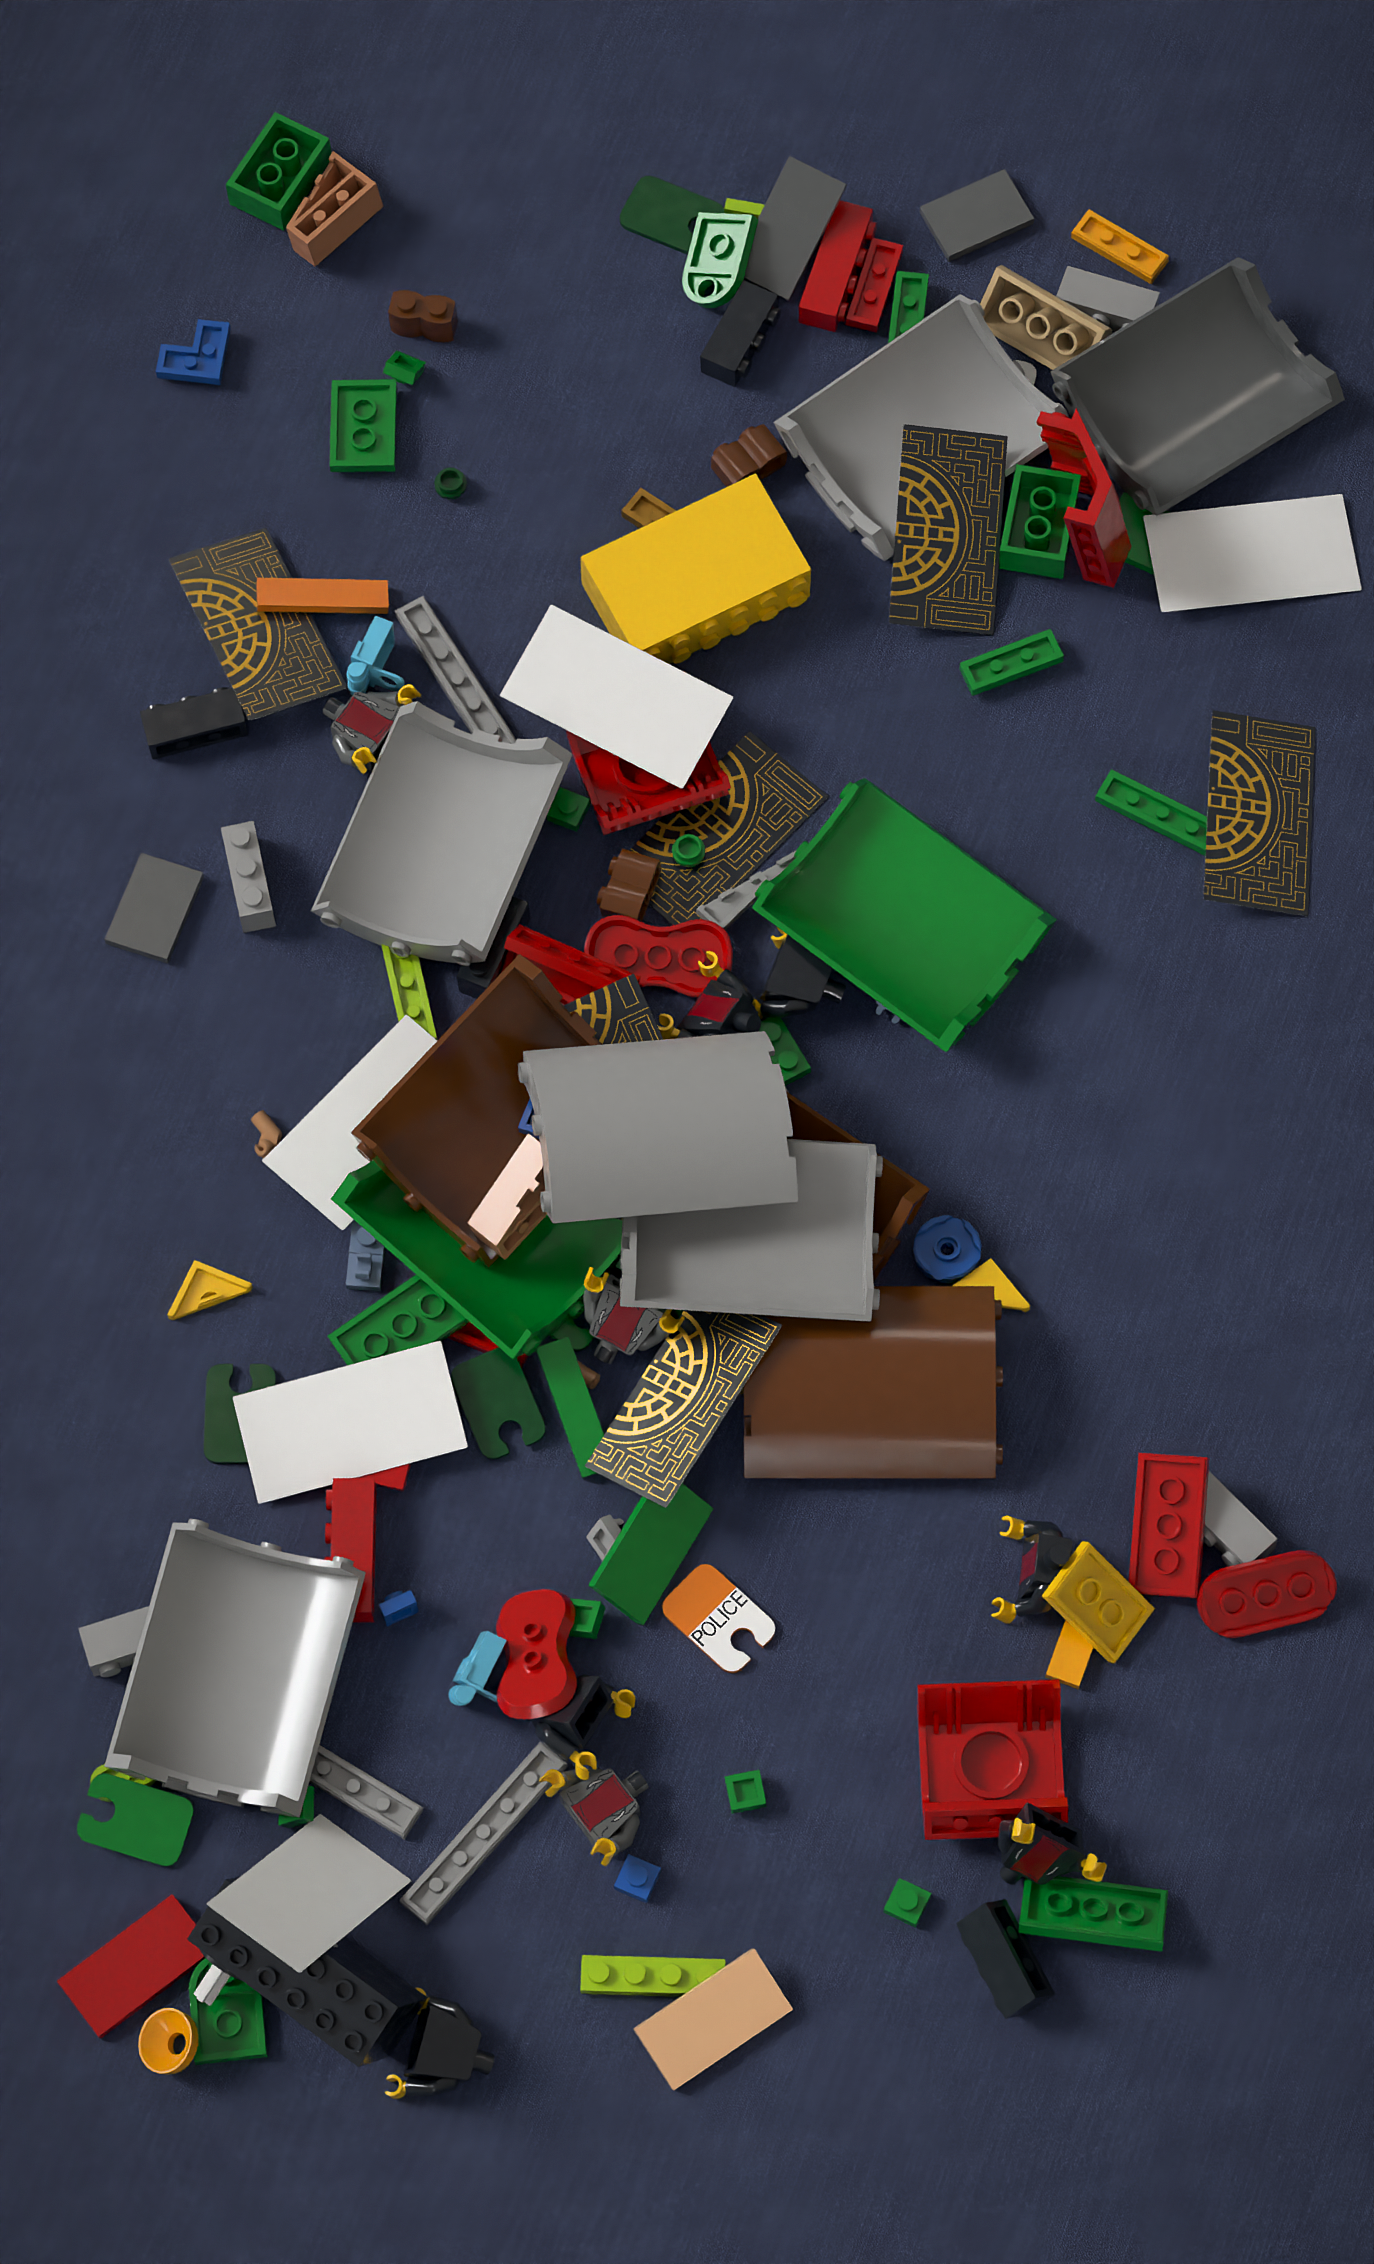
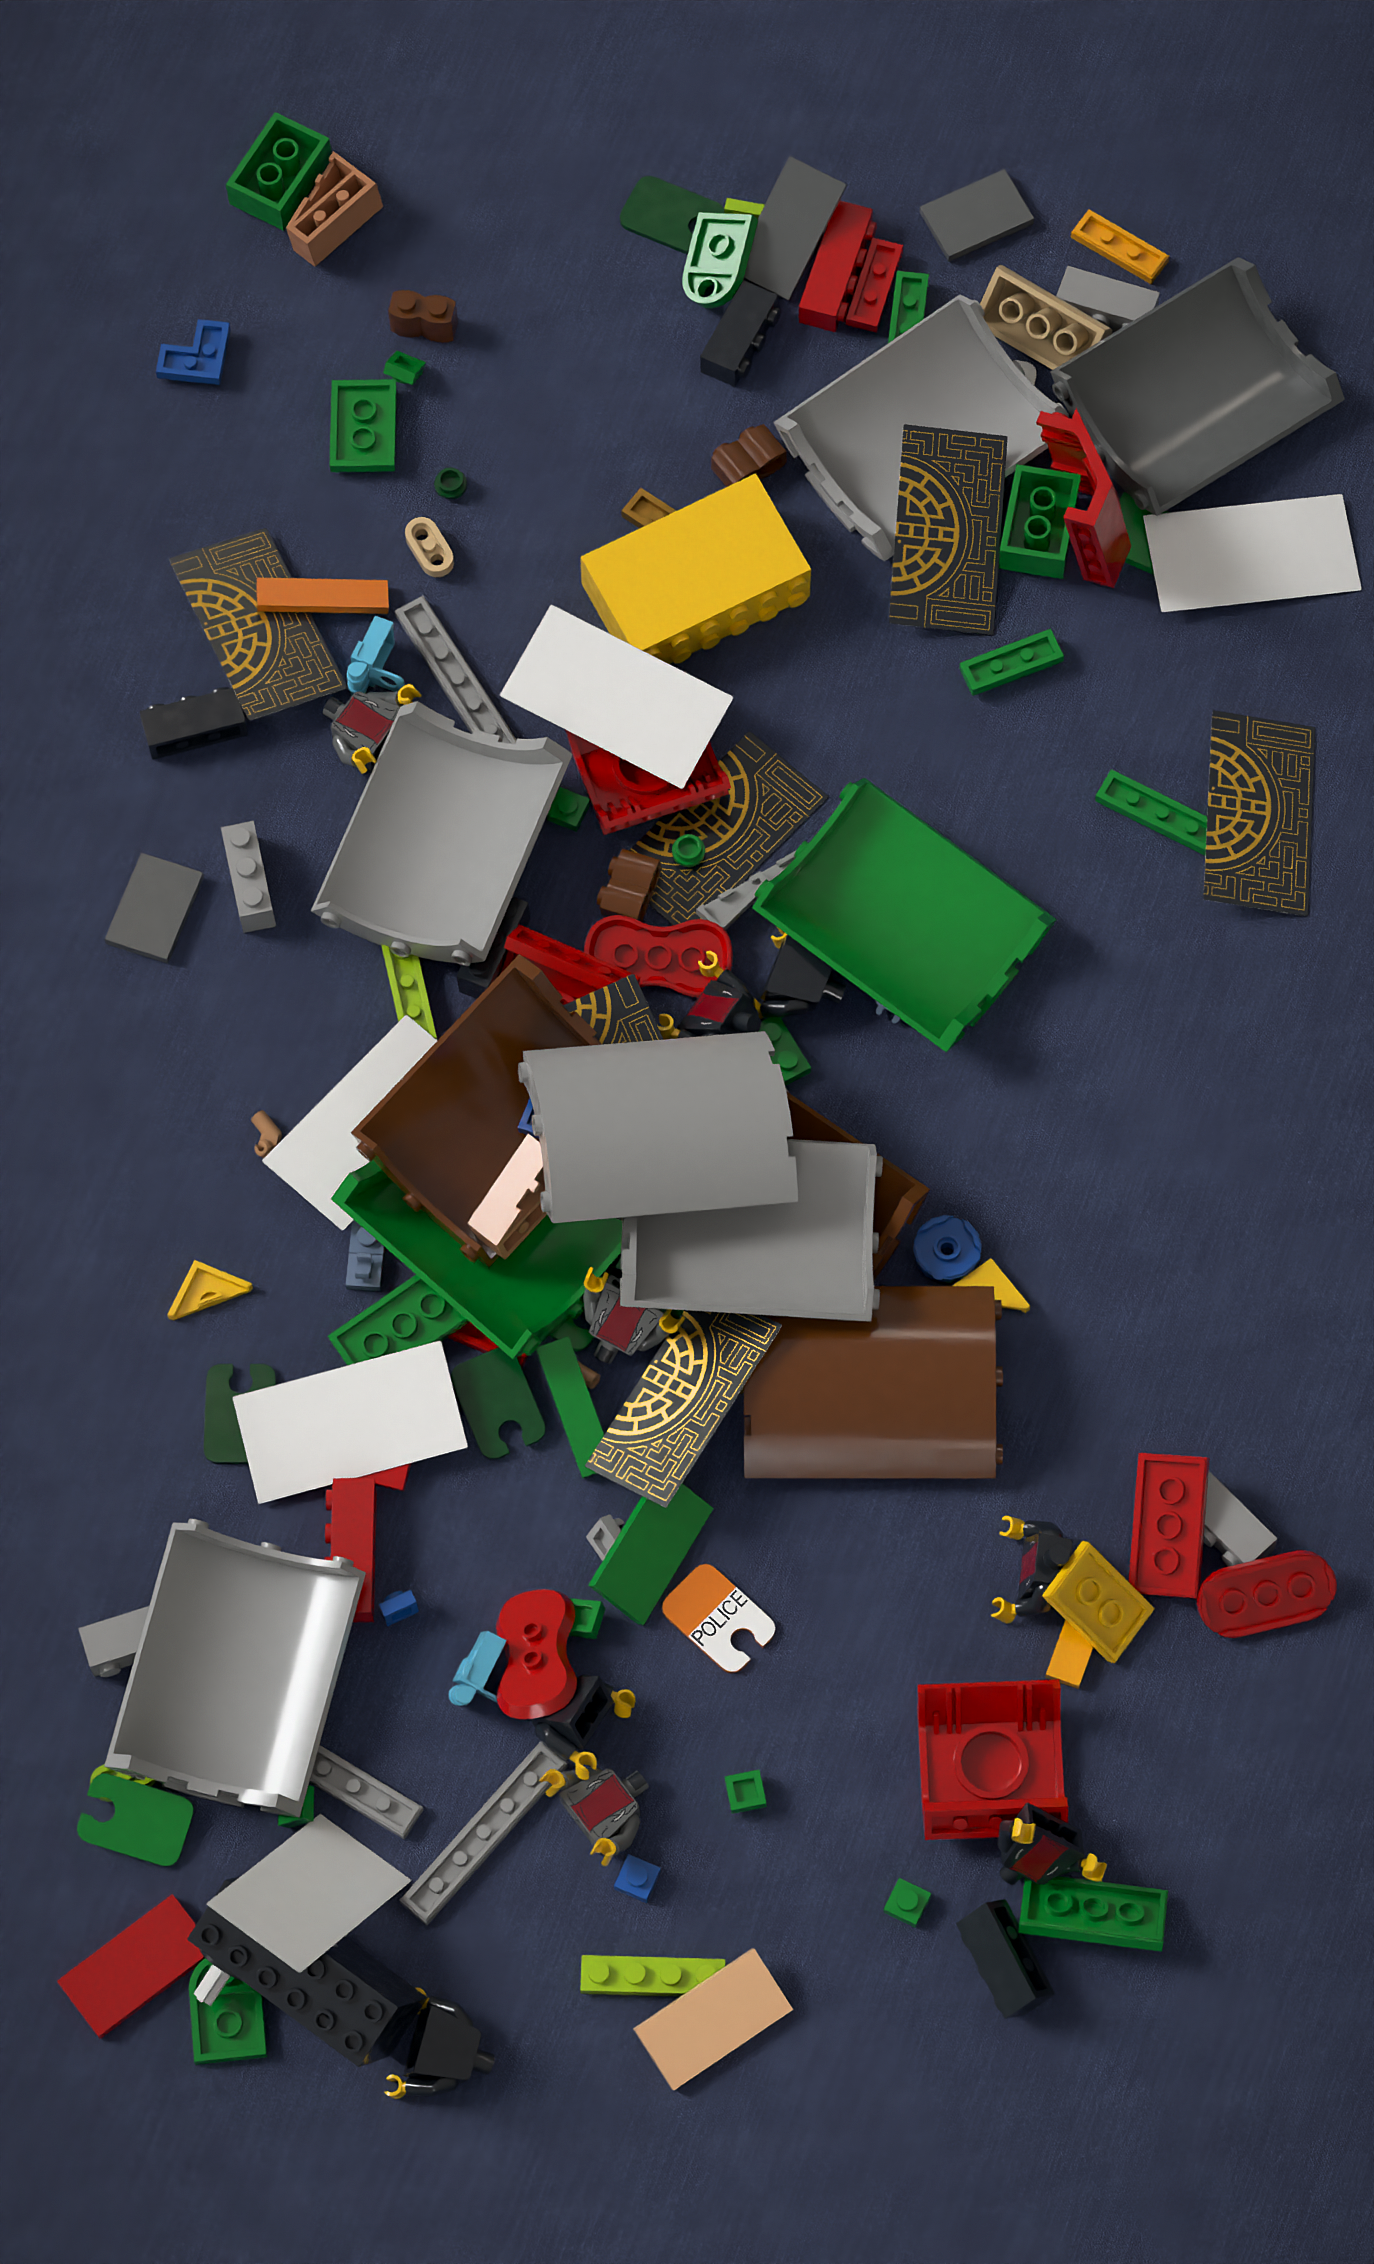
light orange piece [138,2008,198,2074] -> none
none -> tan plate [405,517,454,577]

